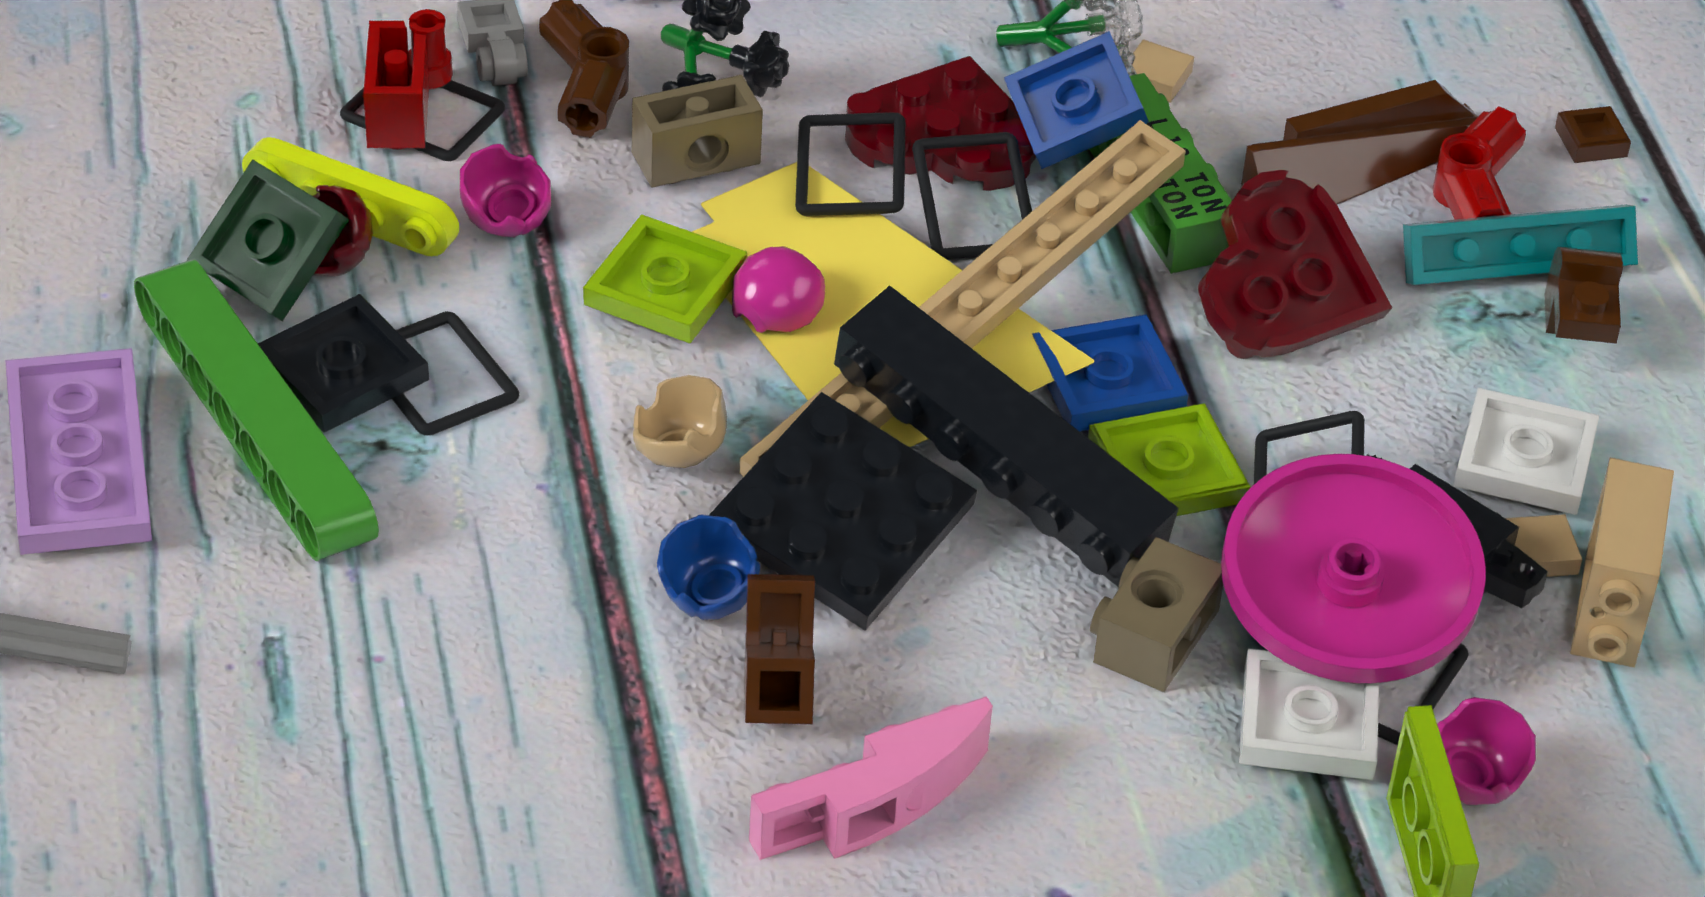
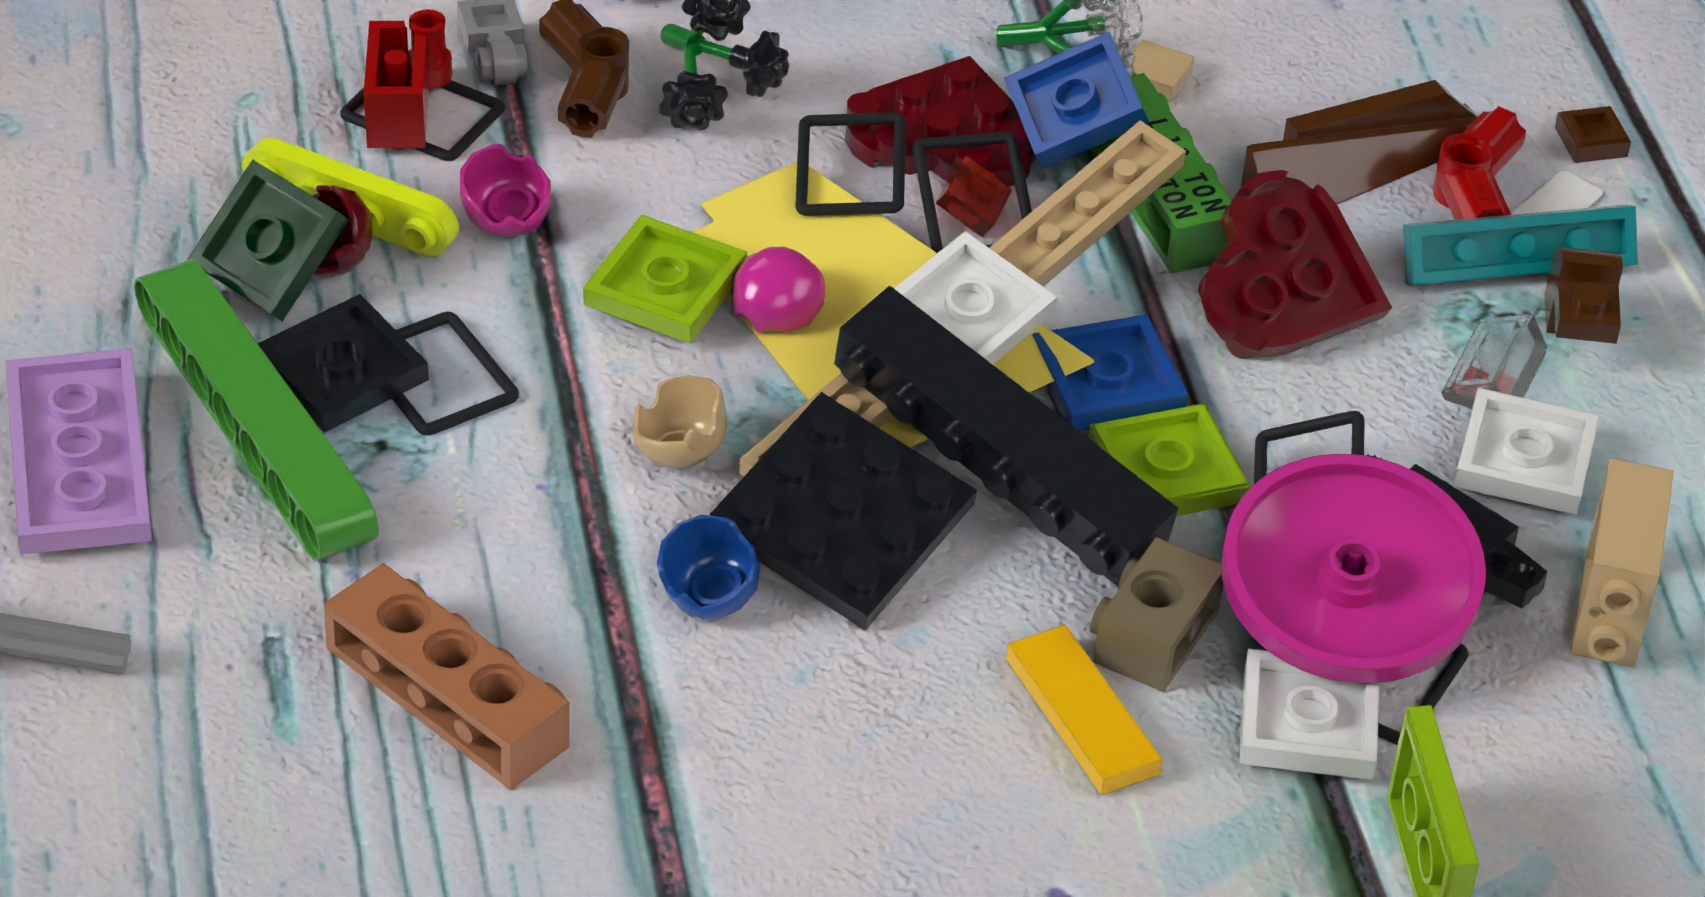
dark tan brick [631,75,763,188] -> none
reddish brown brick [744,574,815,724] -> none
bright pink slope [749,696,993,860] -> none
dark pink hair [1437,697,1536,805] -> none
tan tile [1505,514,1582,577] -> none
none -> nougat brick [324,563,569,790]
none -> white plate [894,231,1057,365]
none -> clear red plate [936,156,1012,238]
none -> yellow tile [1006,624,1162,795]
none -> clear slope [1441,314,1547,409]
none -> white sticker [1511,171,1604,215]

